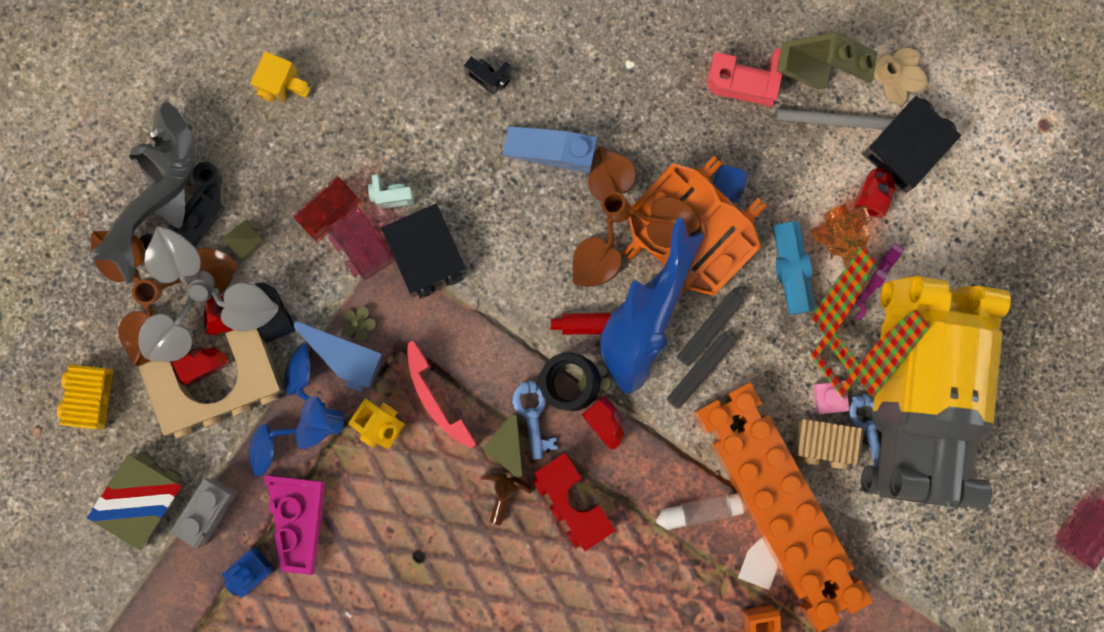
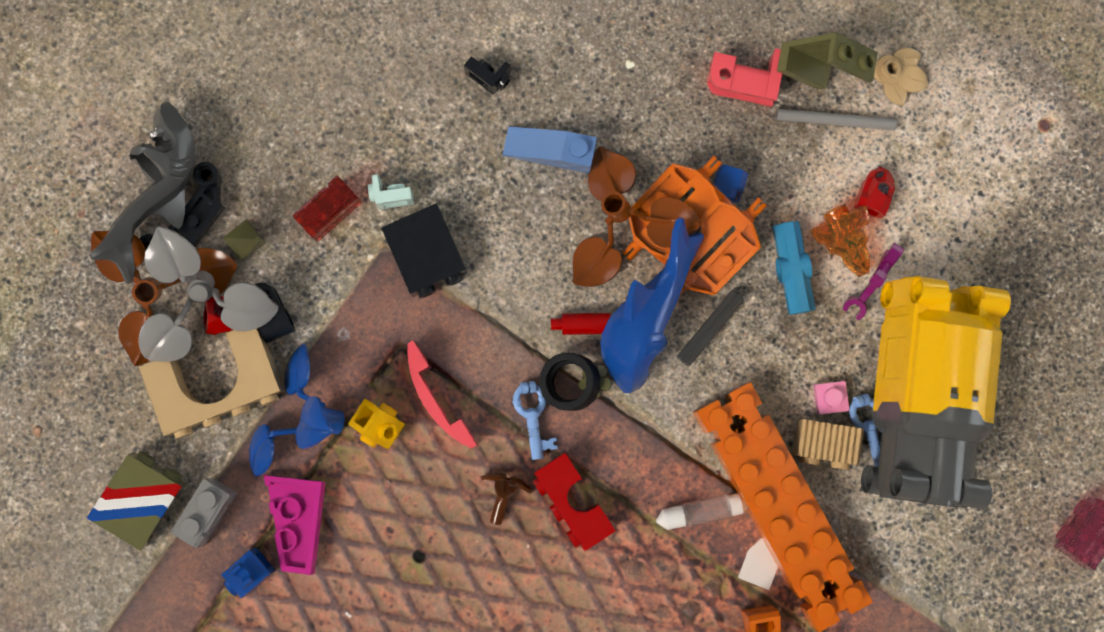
yellow brick [57,364,113,430] -> none
red rock [172,346,229,386] -> none
yellow brick [250,51,311,103] -> none
medium blue slope [293,321,385,392] -> none
clear pink brick [328,207,395,280] -> none
olive plant [343,307,376,342] -> none
olive slope [483,415,523,477] -> none
red rock [581,395,624,450] -> none
dark grey axle [667,333,735,409] -> none
piece [810,246,930,398] -> none
black panel [862,96,961,193] -> none

